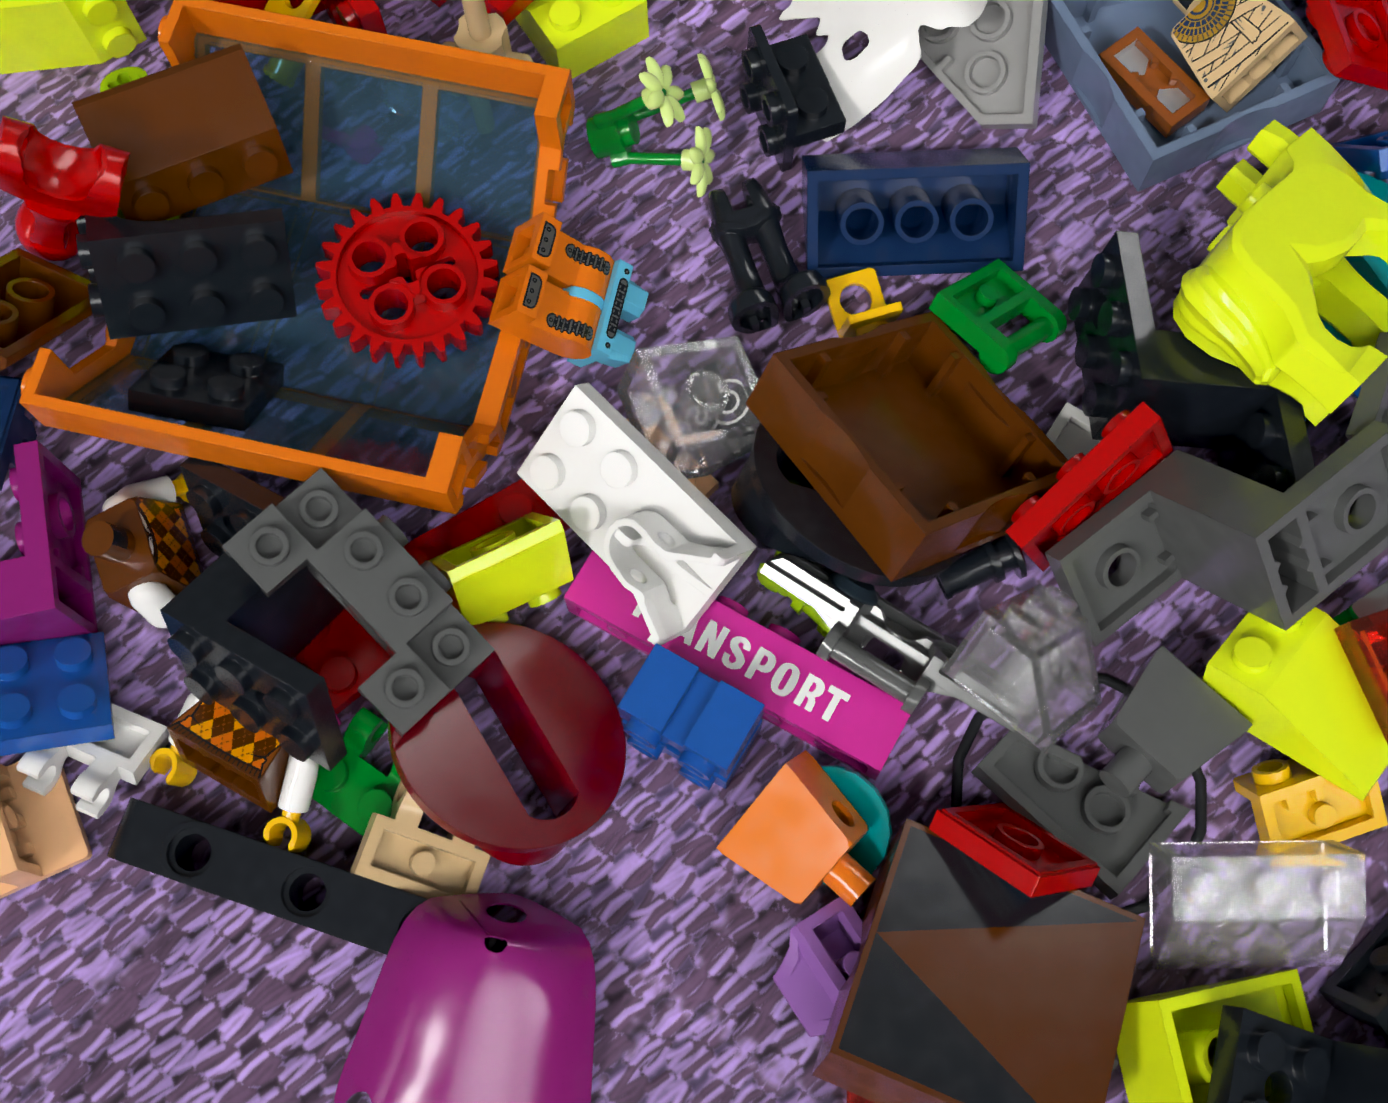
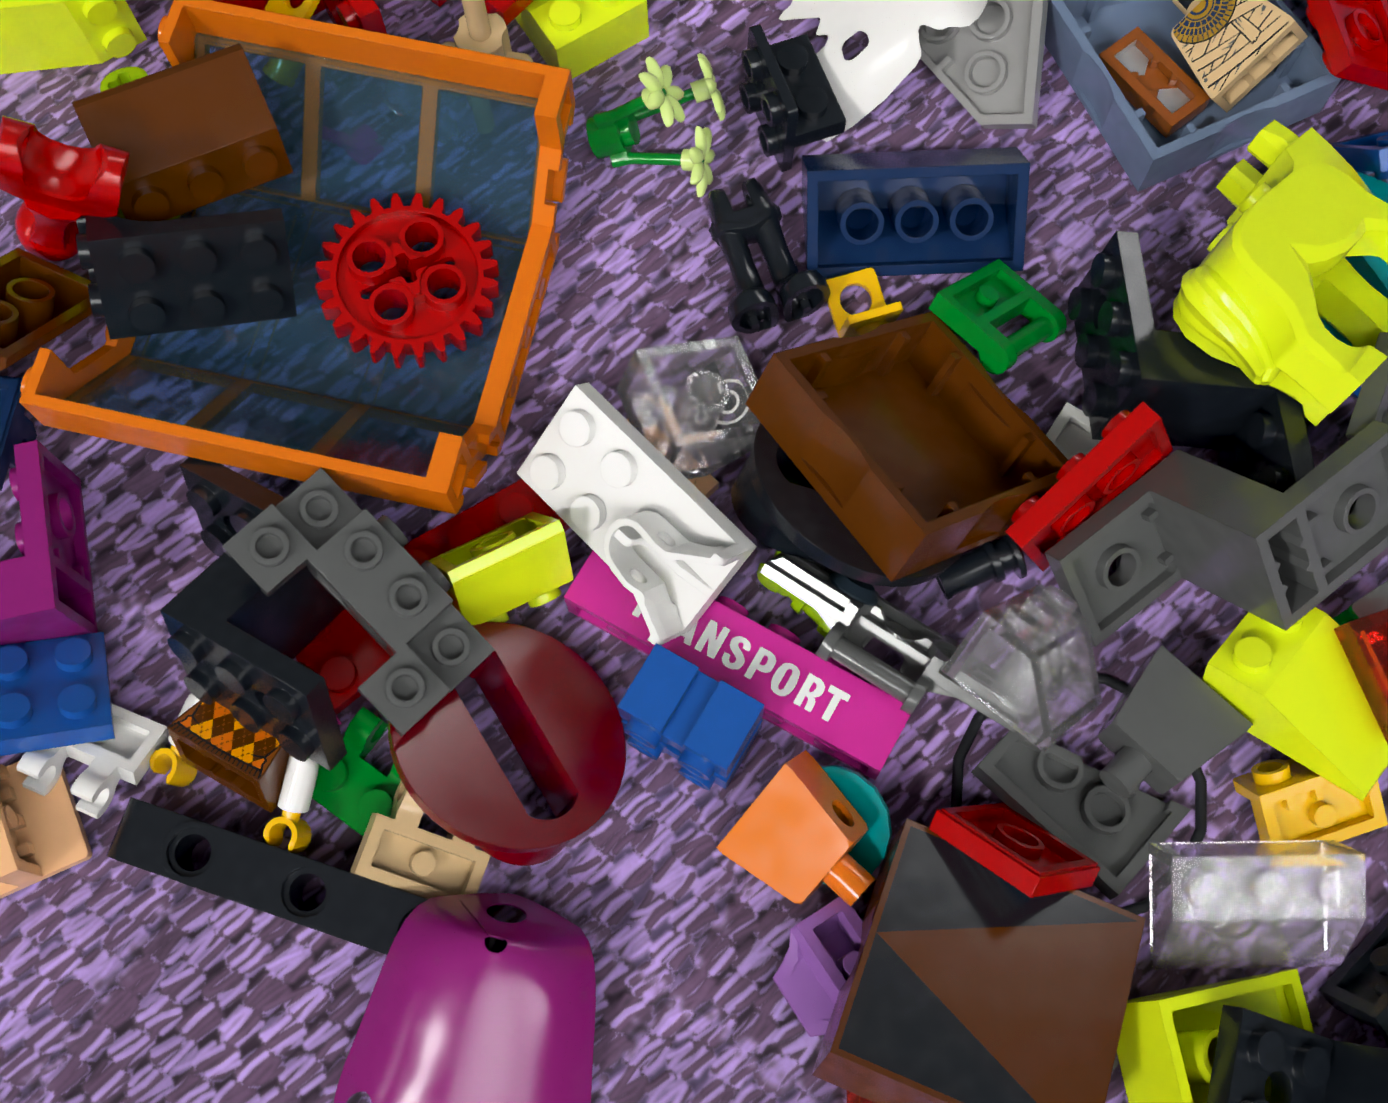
torso [82,473,204,628] -> none
black plate [128,343,284,432] -> none
orange hips [488,212,649,368] -> none

